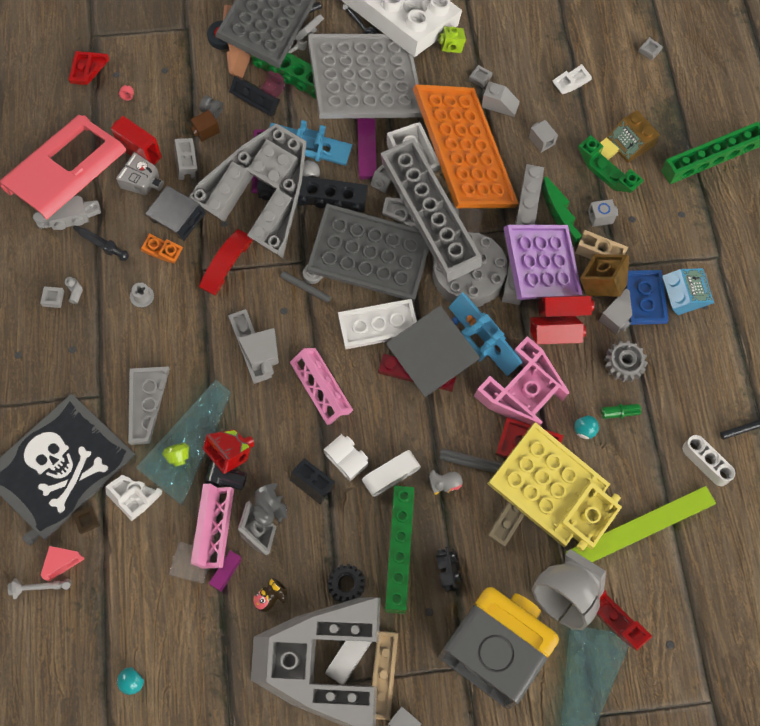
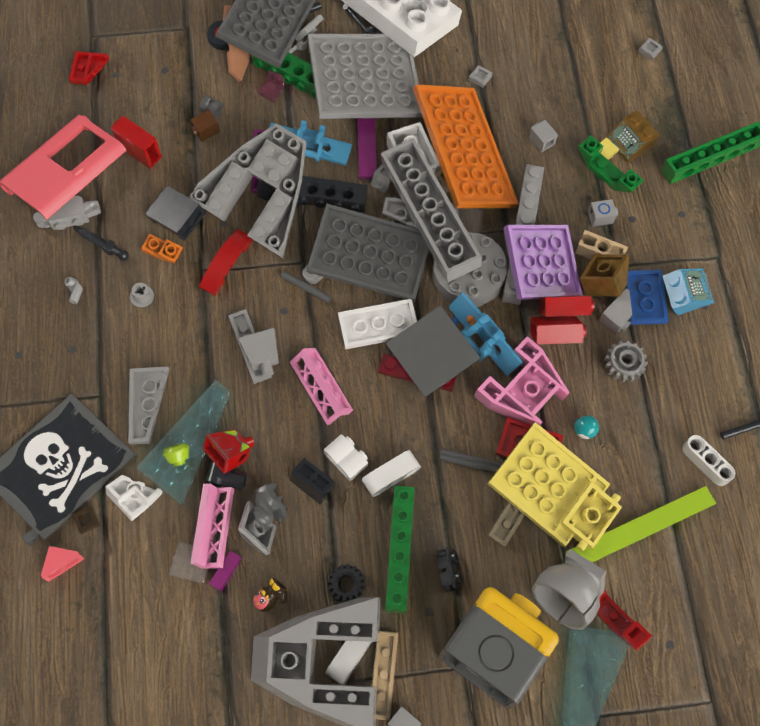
light grey piece [8,578,72,599] -> none
light grey plate [40,286,64,308] -> none
light grey torso [116,152,164,195] -> none
teal piece [117,667,144,695] -> none
coral hinge [119,85,134,101] -> none
light grey hinge [174,138,198,180] -> none
black plate [229,76,280,116] -> none
light grey piece [303,160,320,178] -> none
light grey animal [429,470,463,495] -> none
lime brick [438,26,466,53] -> none
light grey slope [482,82,520,117] -> none
green slope [541,176,582,247] -> none
white slope [552,64,592,94] -> none
green axle [601,404,641,419] -> none

